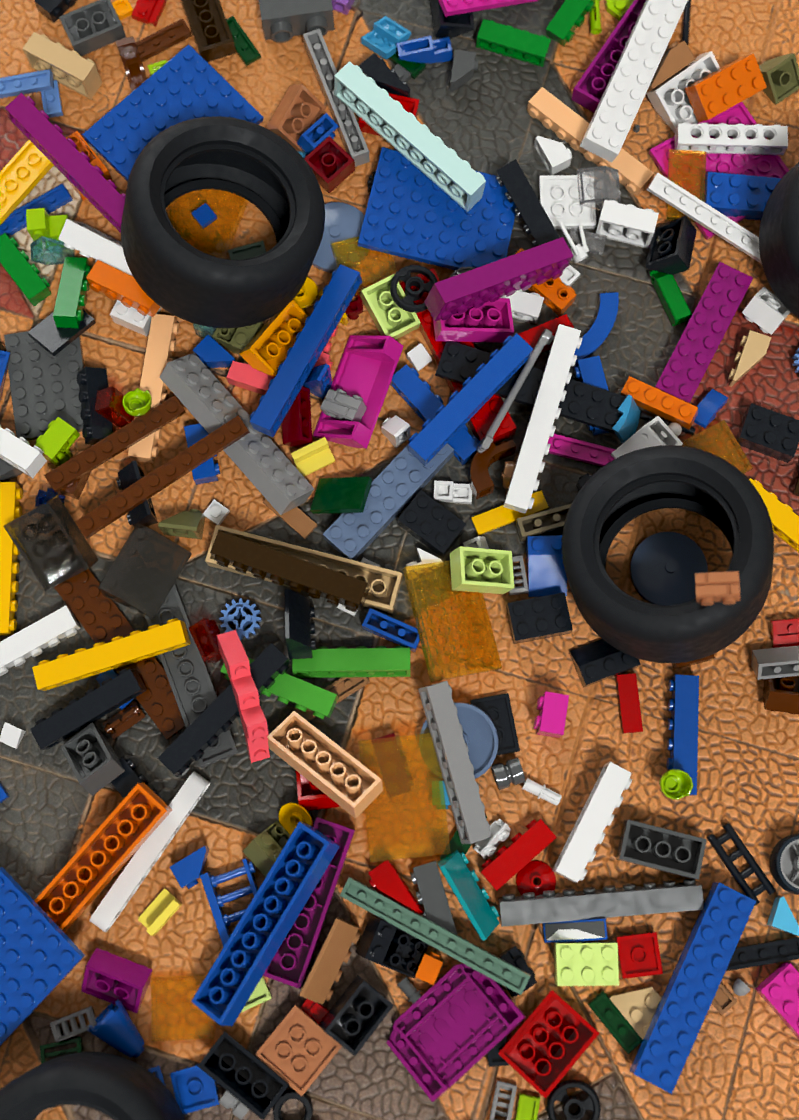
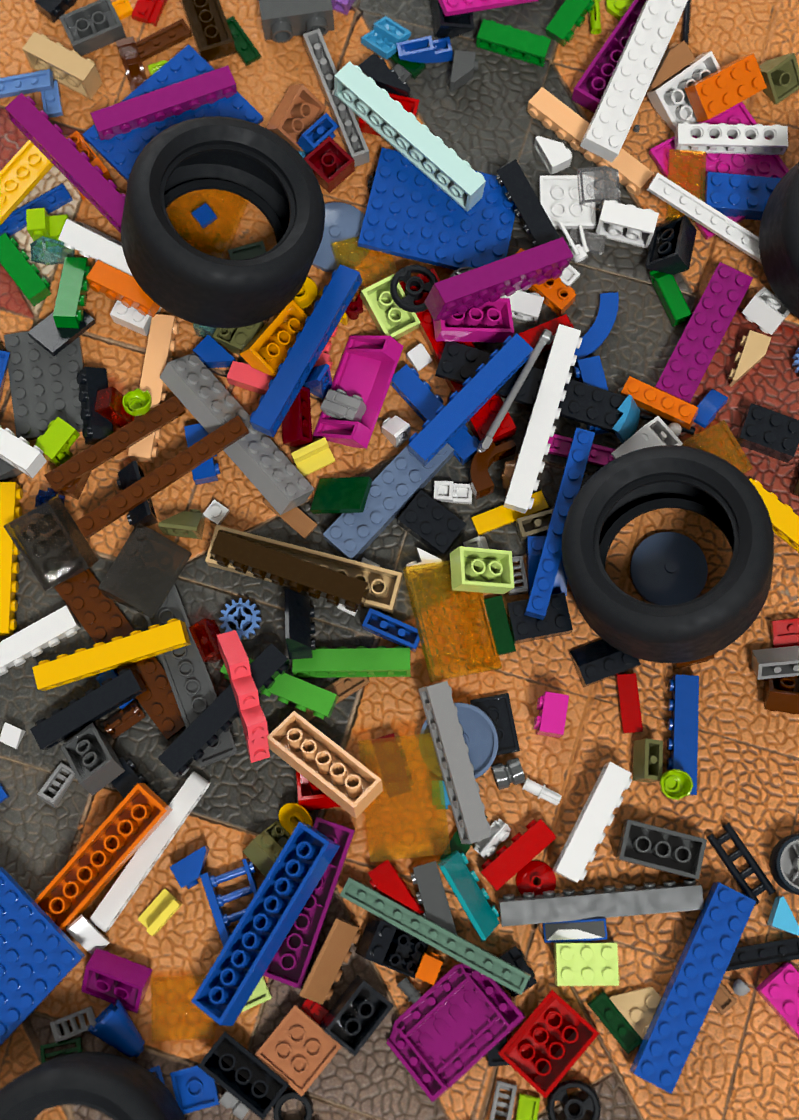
red plate [615,932,663,979] -> none
nougat brick [695,571,740,606] -> none
none -> light grey slope [37,762,75,808]
none -> white slope [66,914,110,955]
none -> magenta brick [90,65,237,140]
none -> dark green tile [483,595,516,656]
none -> blue brick [524,427,595,620]
none -> olive brick [633,738,663,783]

